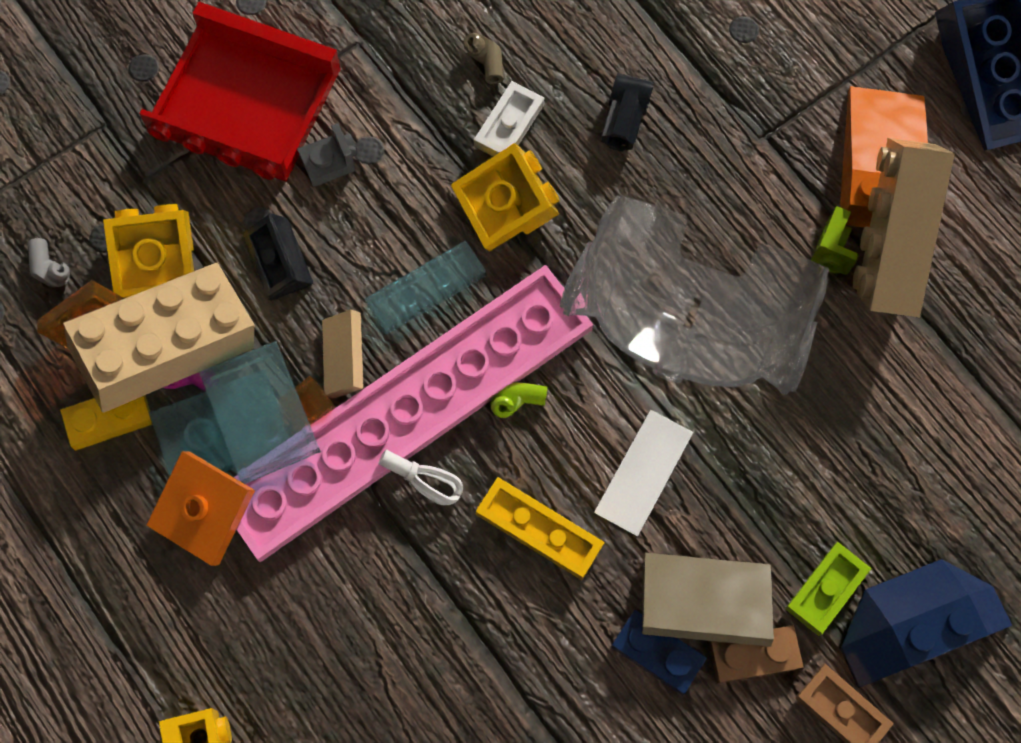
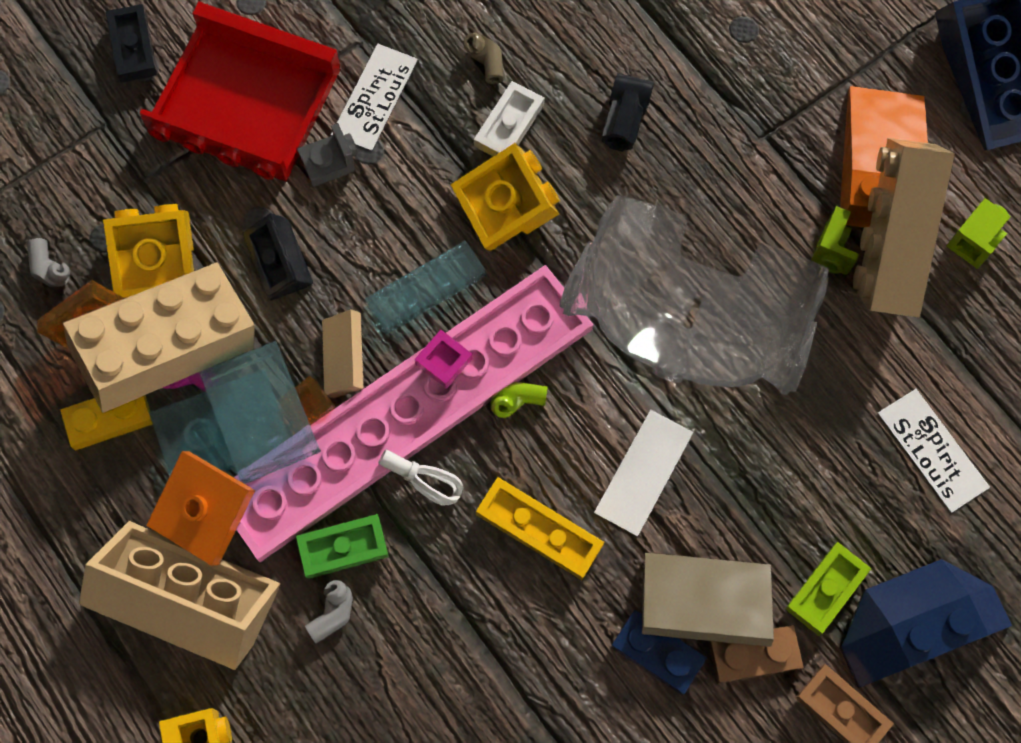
none -> tan slope [79,521,280,670]
none -> black plate [106,4,158,83]
none -> bright green plate [296,514,389,579]
none -> light grey arm [305,580,353,644]
none -> white sticker [331,44,418,151]
none -> dark pink plate [414,330,473,389]
none -> white sticker [878,389,990,513]
none -> lime brick [946,198,1011,269]

